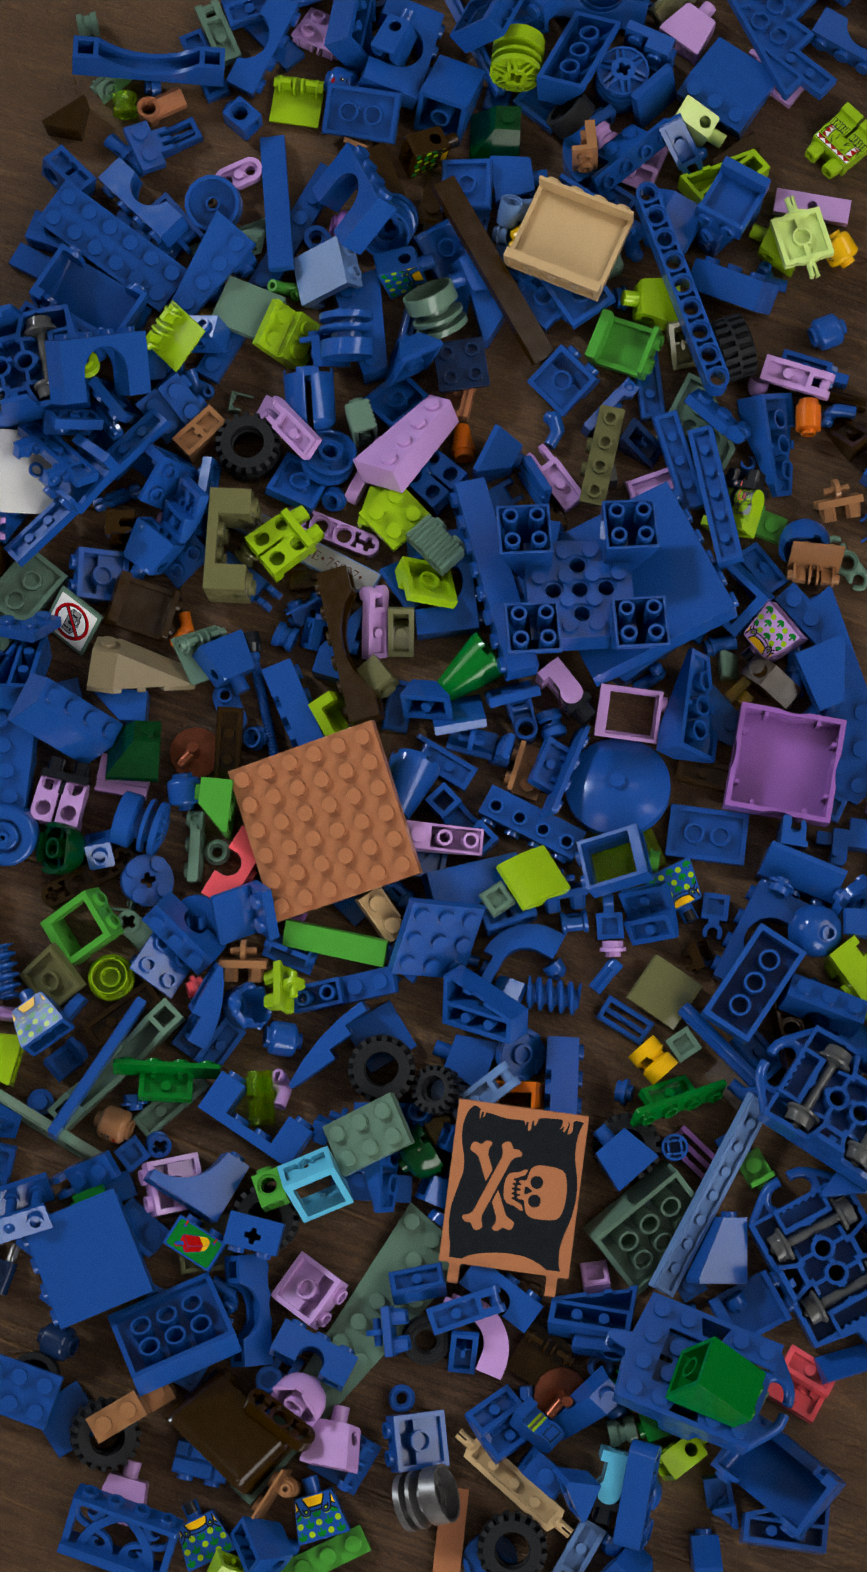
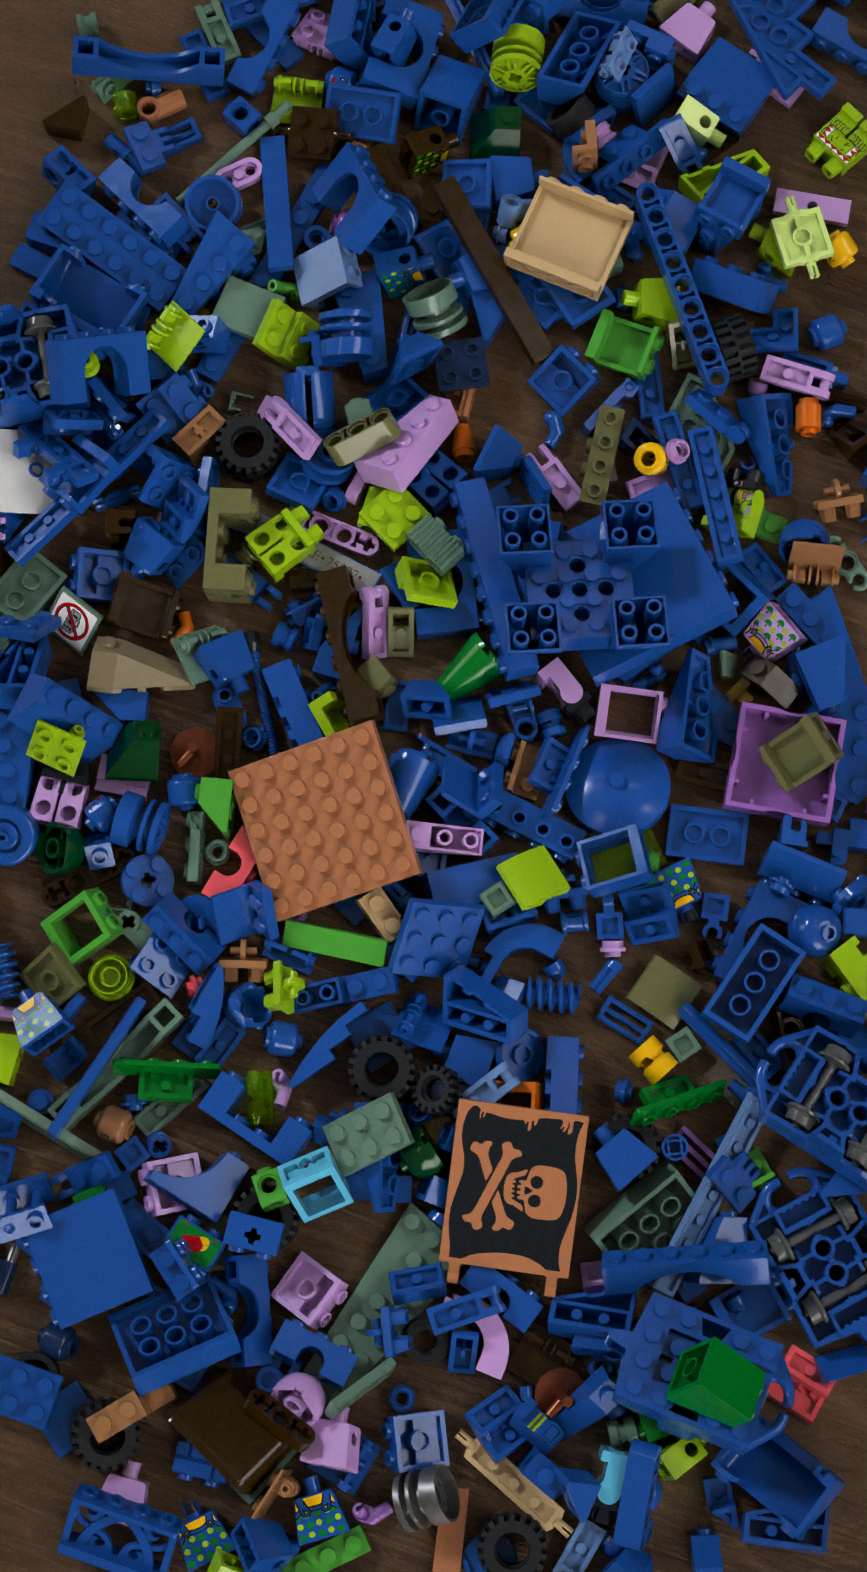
none -> lime hinge [26,719,87,777]
none -> blue head [83,795,118,834]
none -> blue bracket [149,1236,207,1301]
none -> sand green bar [175,100,293,206]
none -> dark brown plate [275,106,354,162]
none -> blue arm [311,682,338,701]
none -> olive beam [323,408,402,467]
none -> sand green tile [324,1357,397,1419]
none -> medium lavender arm [352,1500,394,1525]
none -> blue hinge [390,991,453,1054]
none -> blue bracket [441,756,504,820]
none -> medium blue hinge [598,26,638,83]
none -> blue arch [601,1240,770,1295]
none -> yellow head [633,442,670,476]
none -> lavender plate [666,438,690,464]
none -> blue hinge [705,1152,761,1213]
none -> blue plate [750,308,799,354]
none -> olive panel [758,711,845,792]

